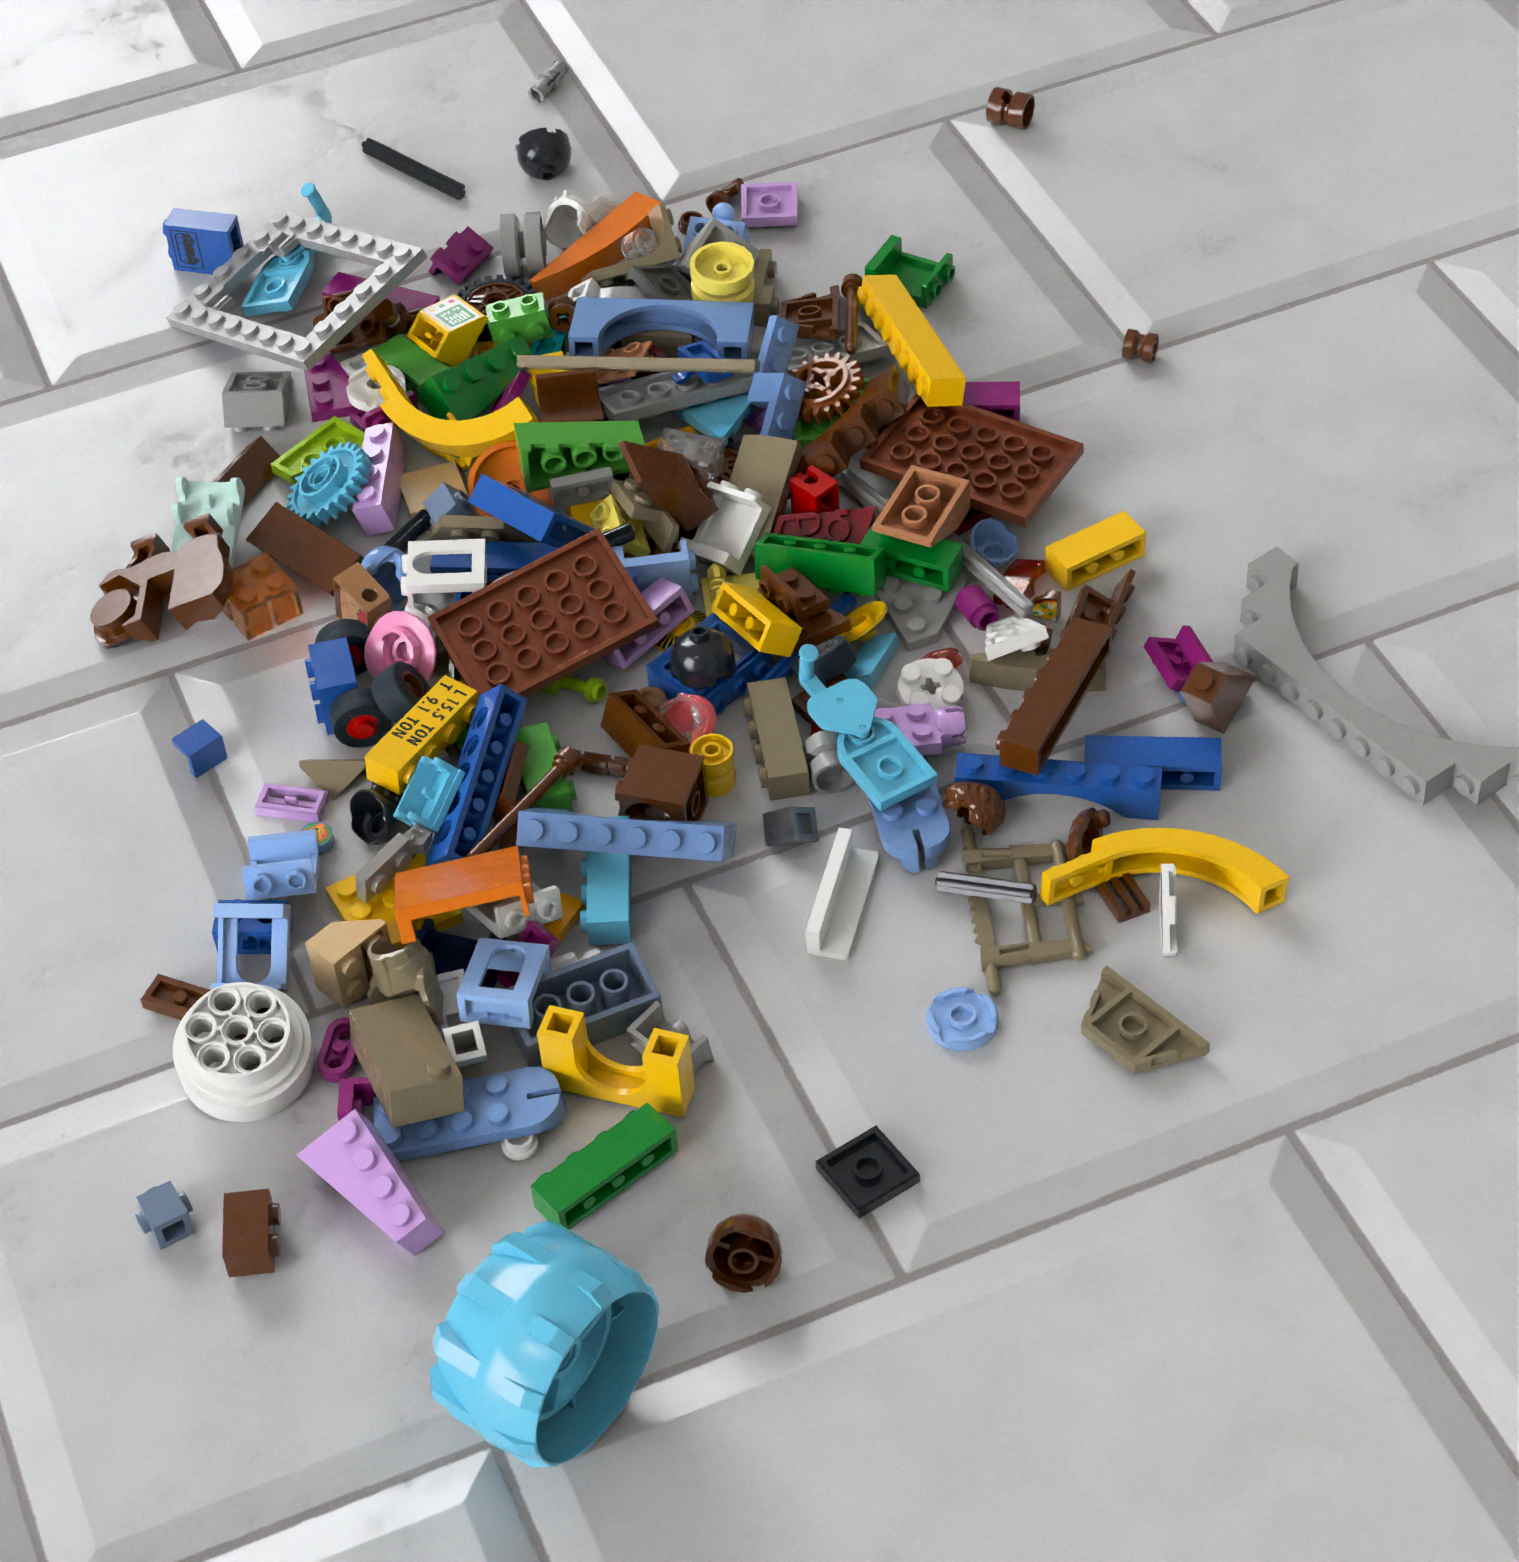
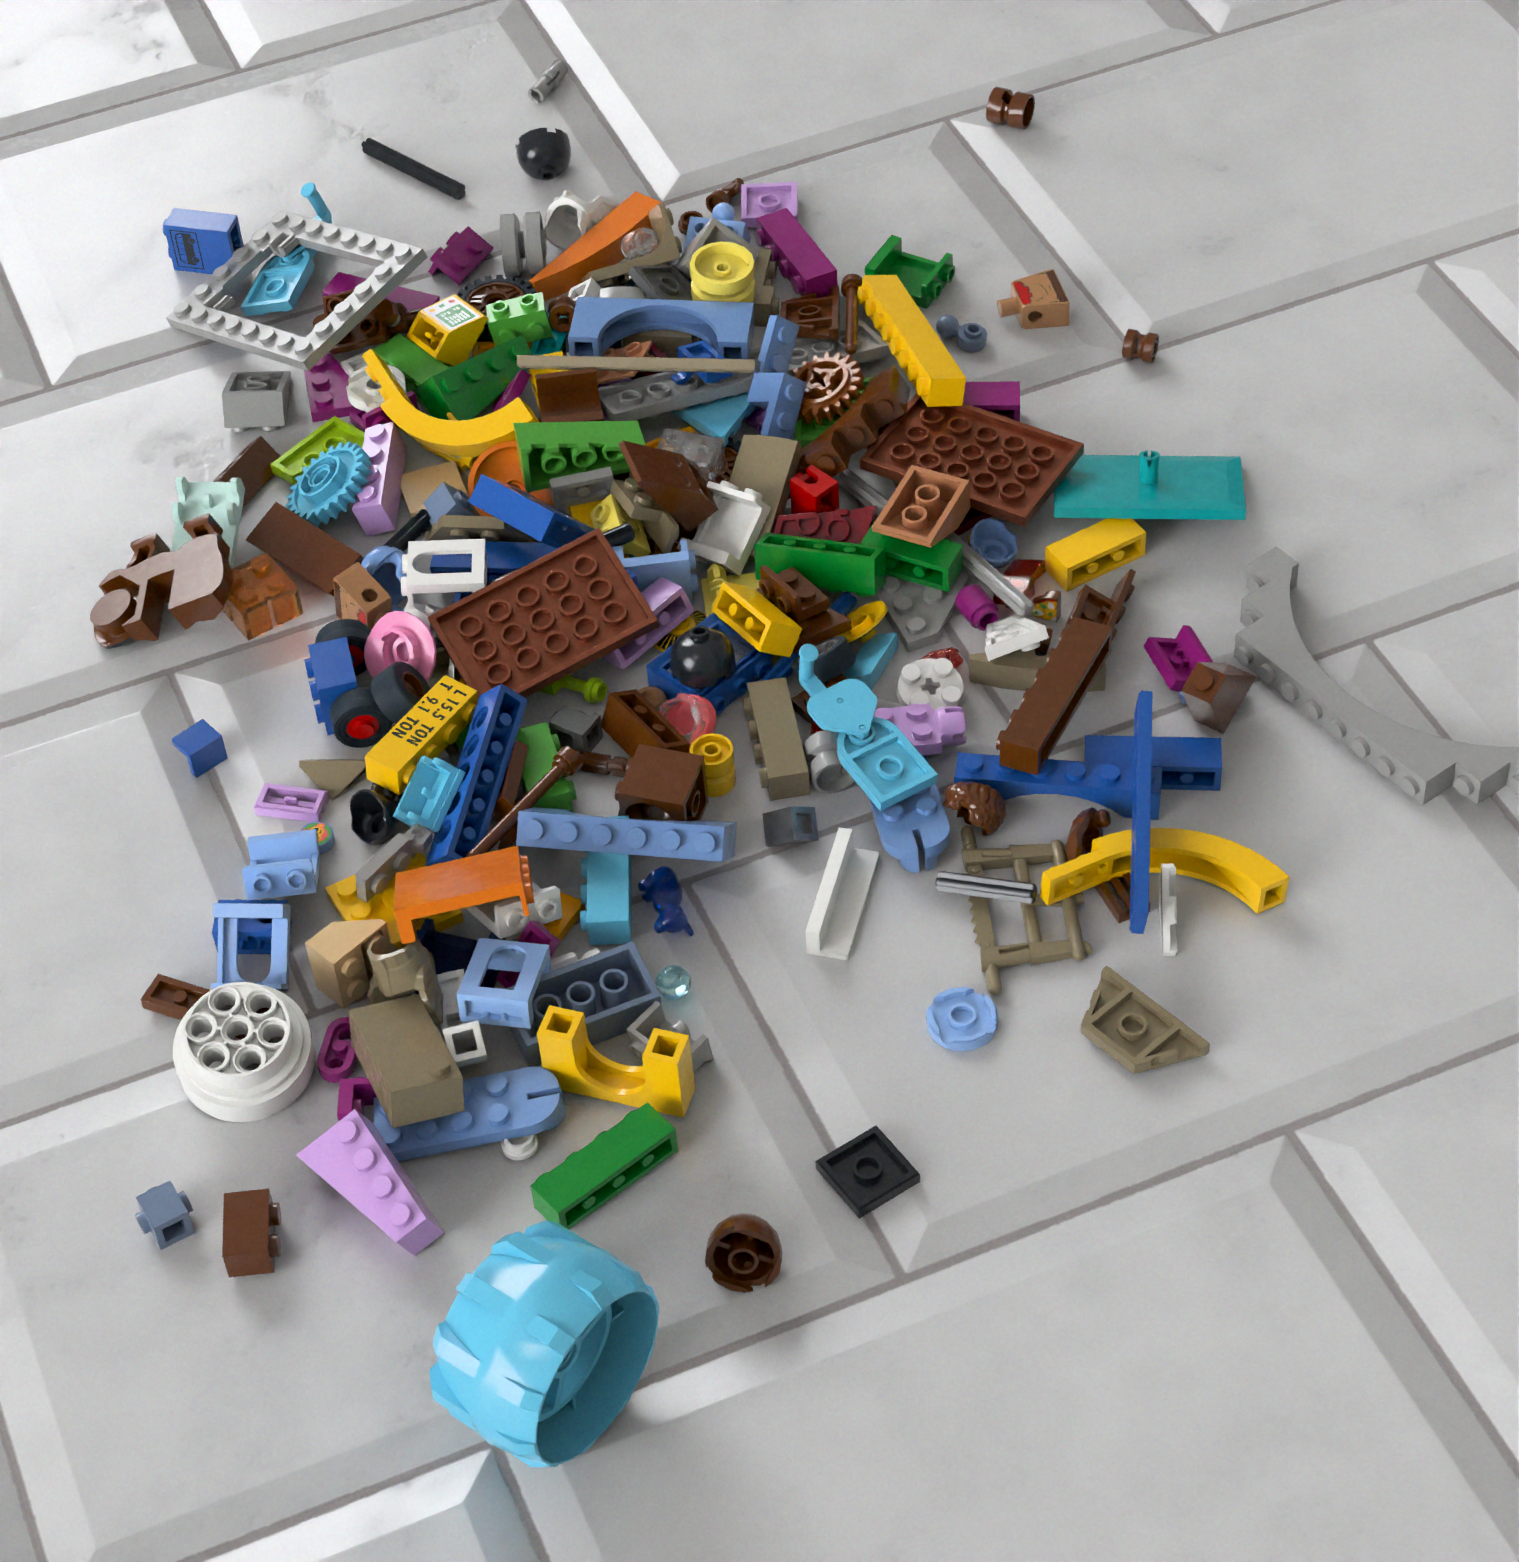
none -> dark grey brick [549,705,603,754]
none -> clear blue animal [638,866,694,937]
none -> clear light blue plate [655,965,691,1001]
none -> magenta brick [754,208,838,298]
none -> sand blue plate [936,315,987,352]
none -> medium nougat torso [997,269,1070,329]
none -> teal piece [1054,450,1246,520]
none -> blue tile [1129,690,1153,934]

